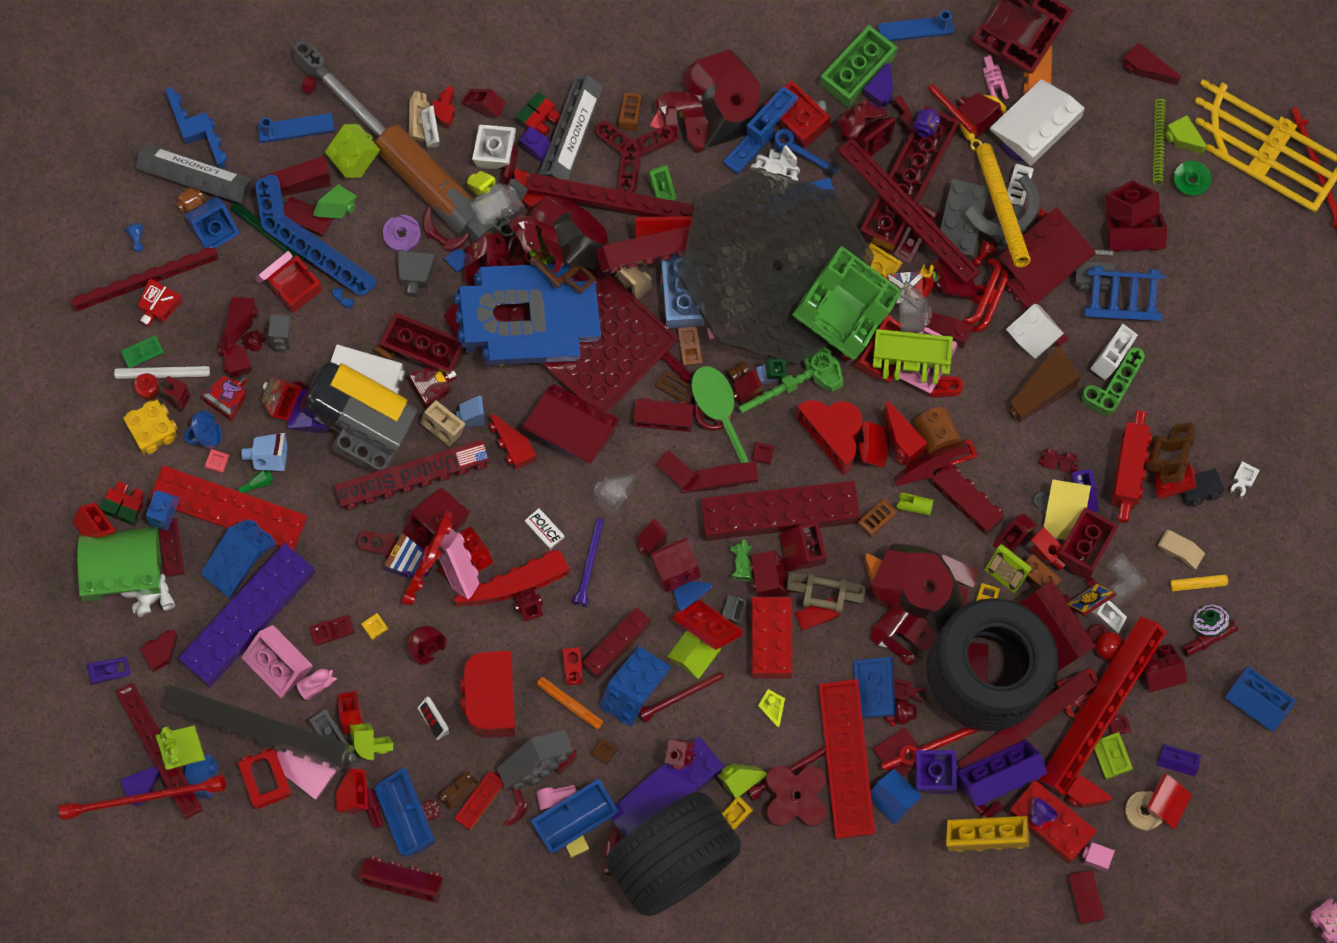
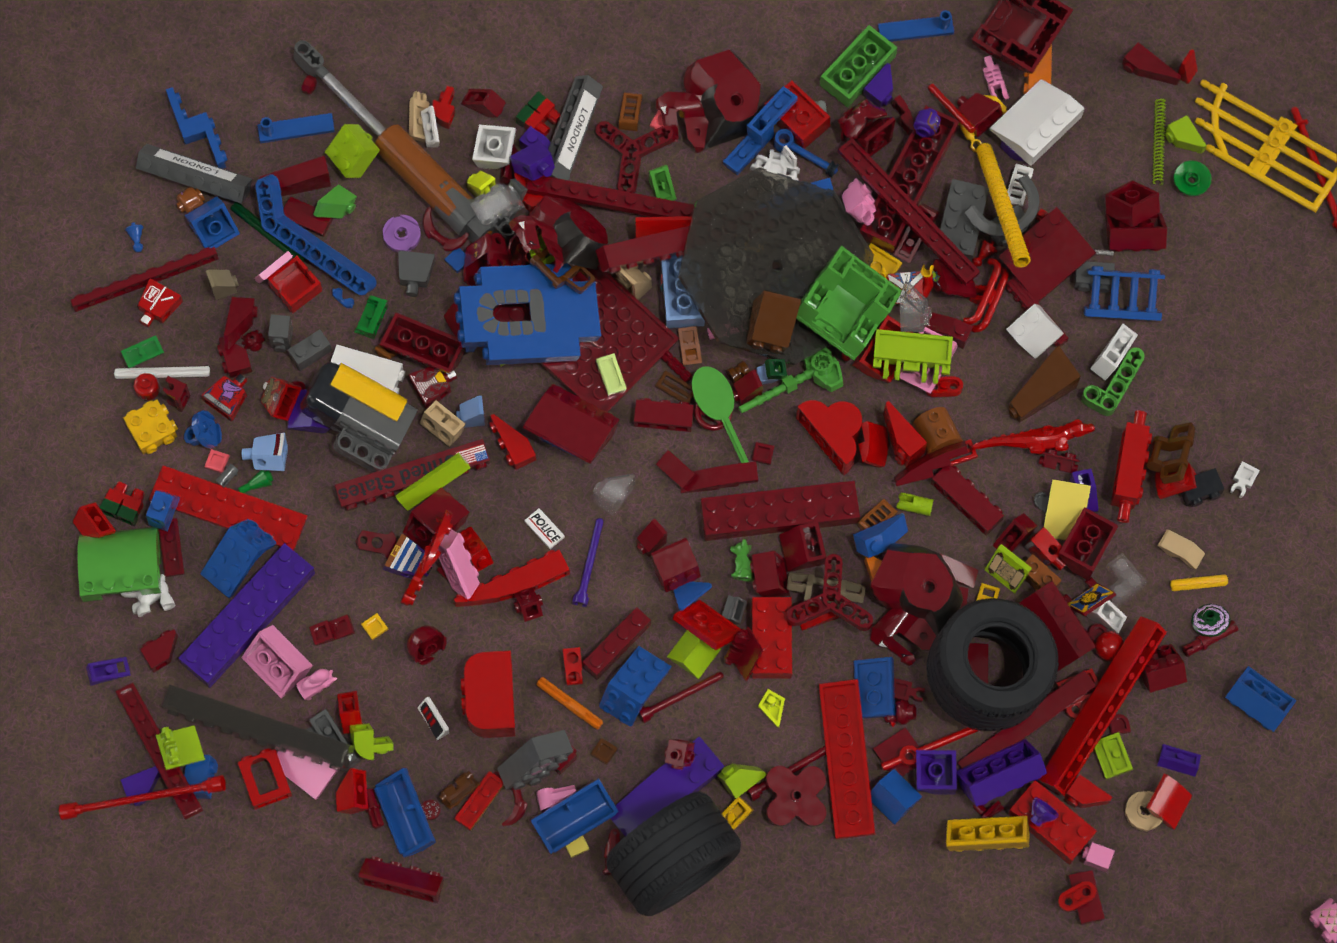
none -> dark tan slope [206,270,239,300]
none -> dark grey pin [215,463,239,488]
none -> dark grey brick [288,329,332,371]
none -> green hinge [354,295,388,339]
none -> lime tile [396,453,471,511]
none -> dark purple torso [510,140,555,181]
none -> yellowish green tile [596,353,627,396]
none -> dark red hinge [724,627,763,681]
none -> reddish brown slope [746,291,801,354]
none -> dark red piece [787,554,873,631]
none -> bright pink hinge [842,178,876,226]
none -> blue slope [853,513,908,558]
none -> red animal [971,419,1095,454]
none -> red plate [1058,881,1096,912]
none -> red slope [1178,49,1197,84]

